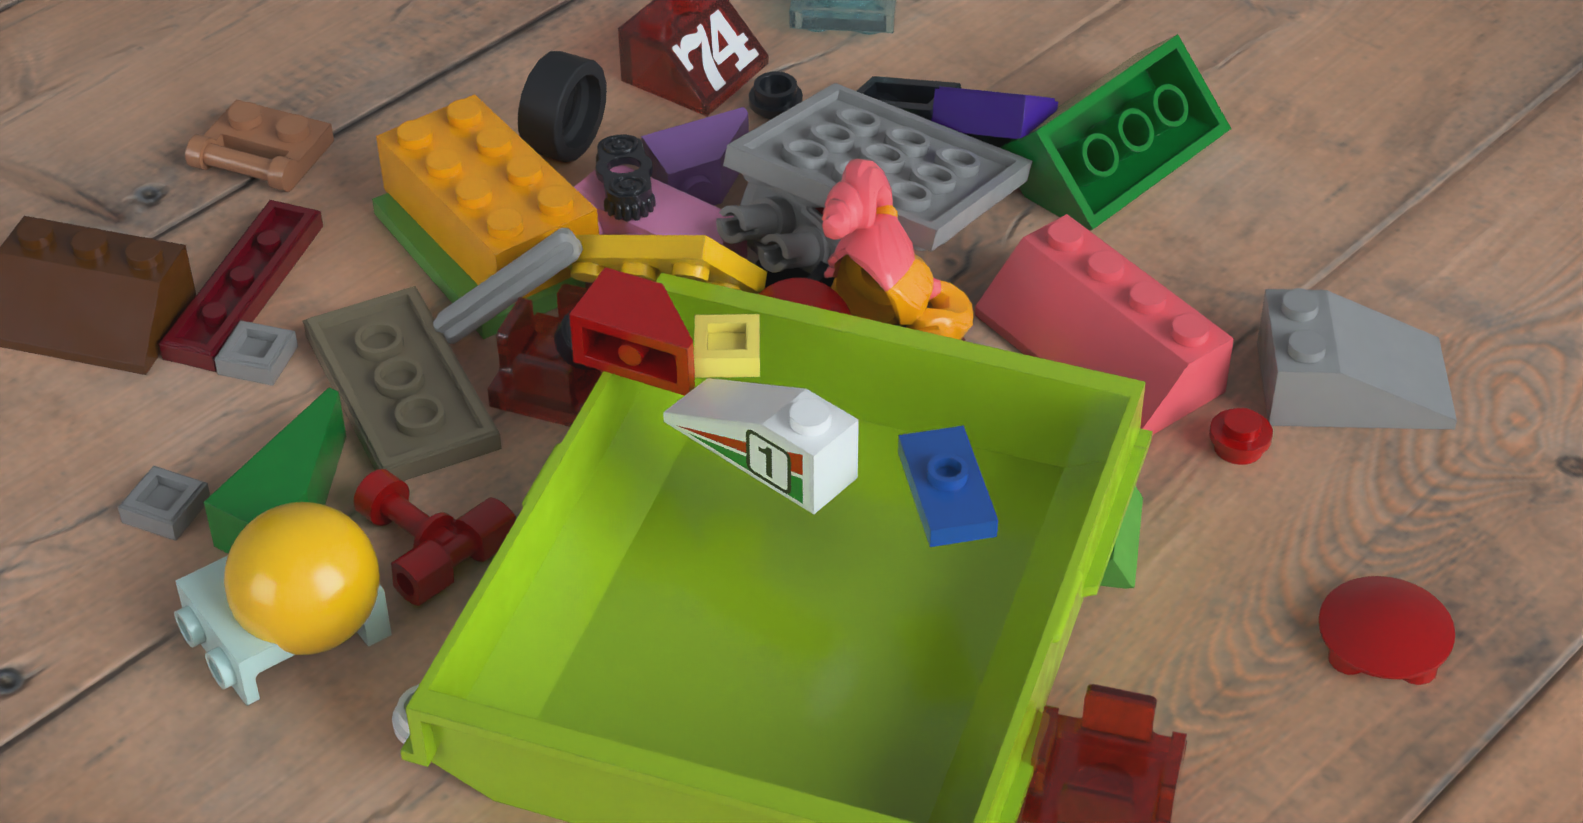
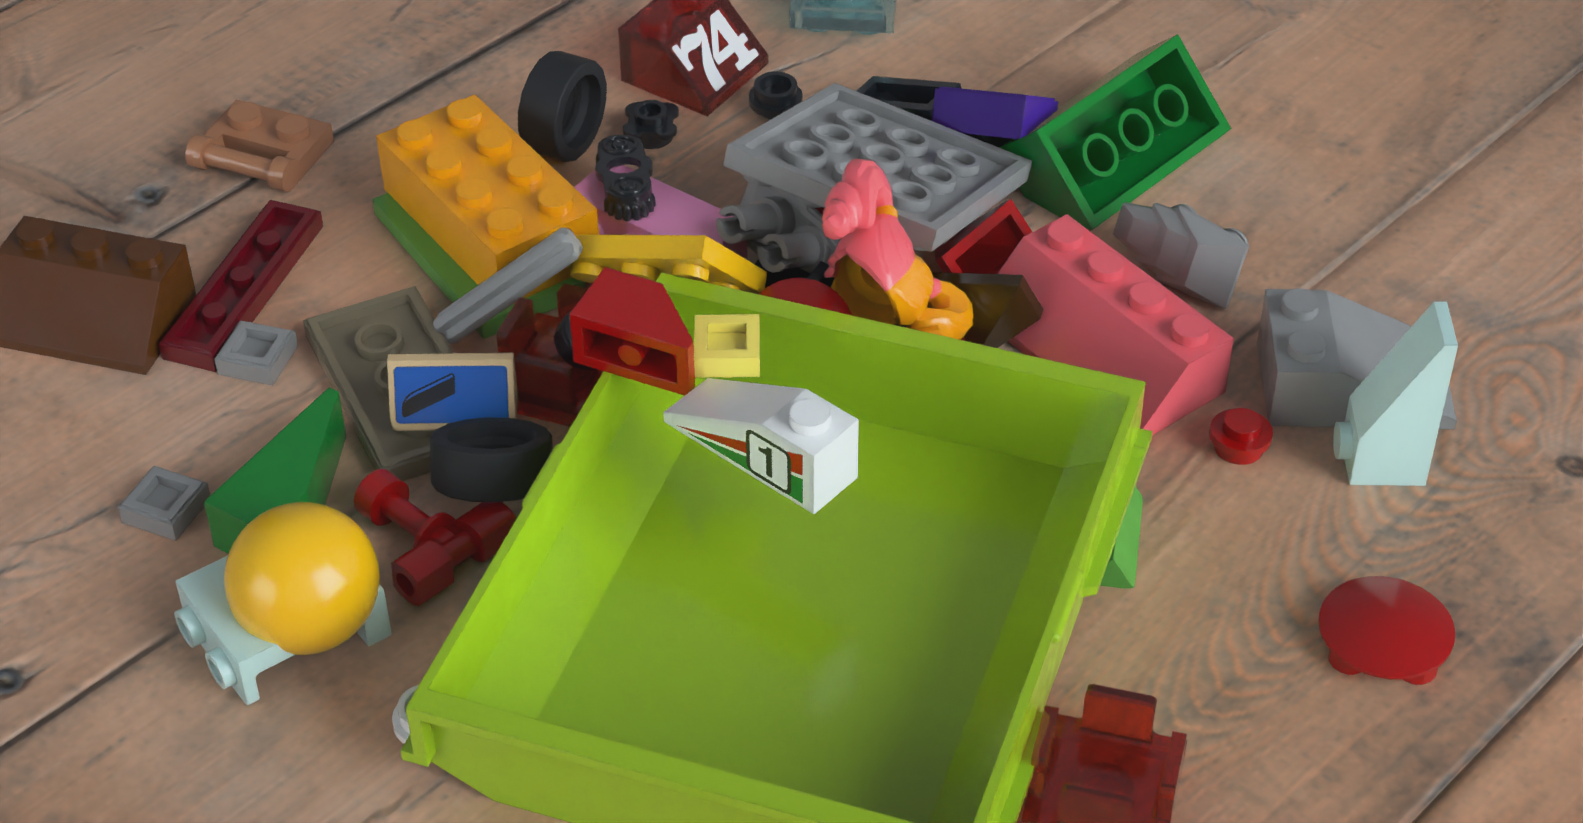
medium lavender slope [641,107,749,205] -> none
blue plate [898,425,998,547] -> none
none -> slope [387,353,518,431]
none -> black tyre [430,417,553,503]
none -> black plate [623,100,679,149]
none -> dark brown slope [927,272,1043,348]
none -> red slope [935,199,1032,274]
none -> light grey connector [1113,202,1249,309]
none -> light aqua slope [1333,301,1458,486]

